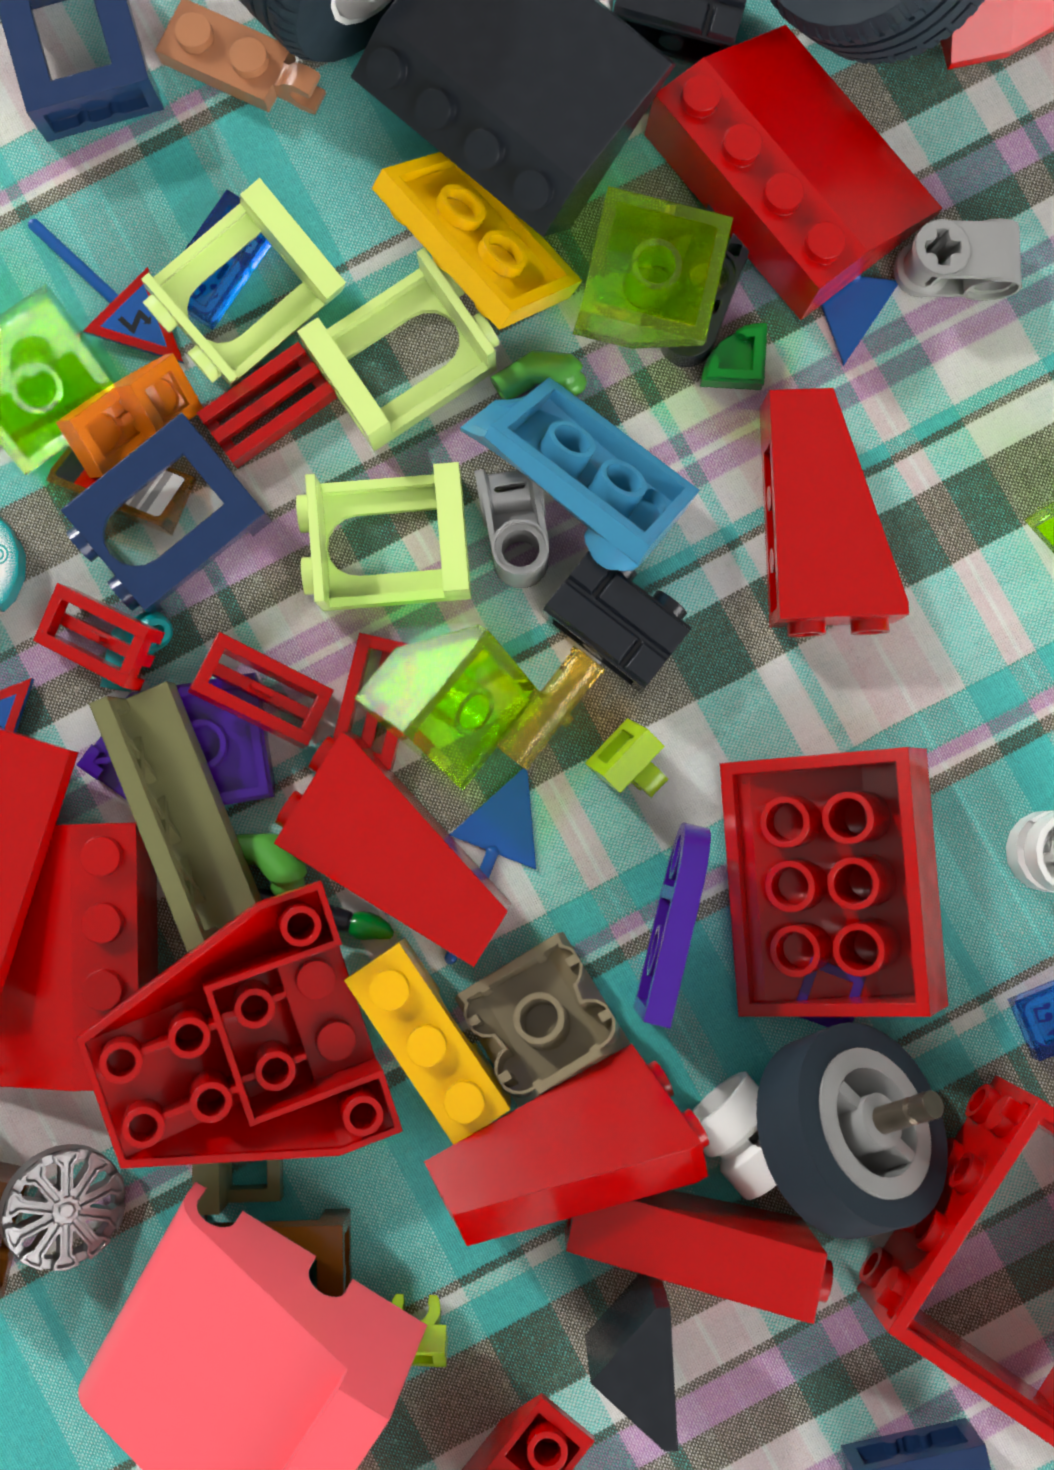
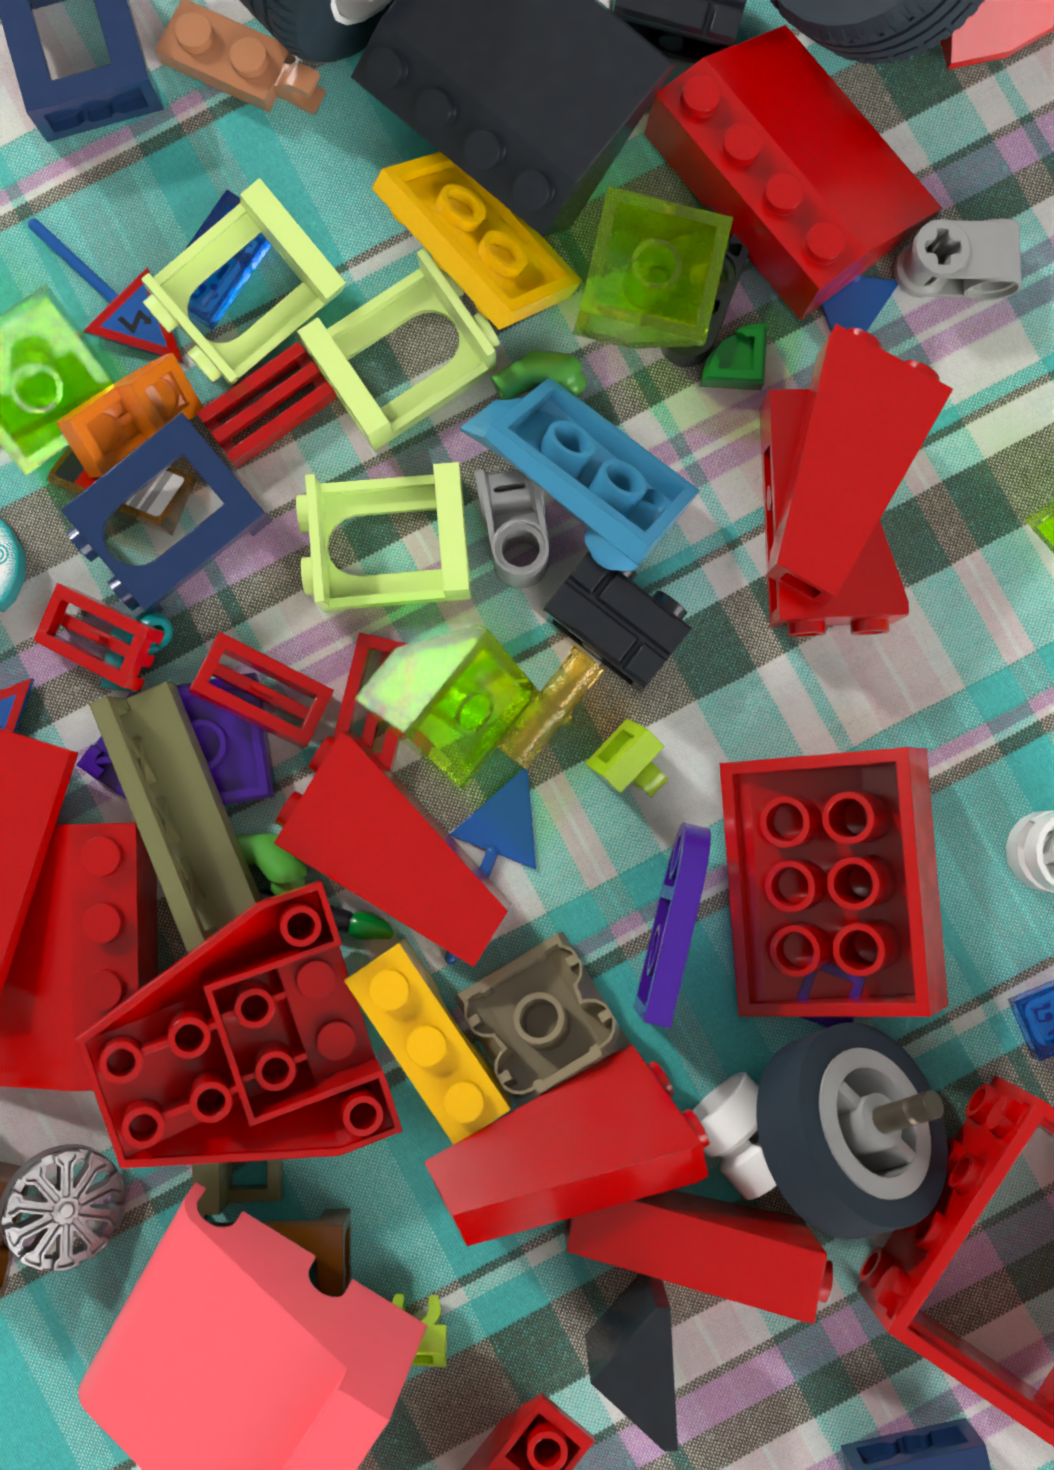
none -> red slope [766,324,953,607]

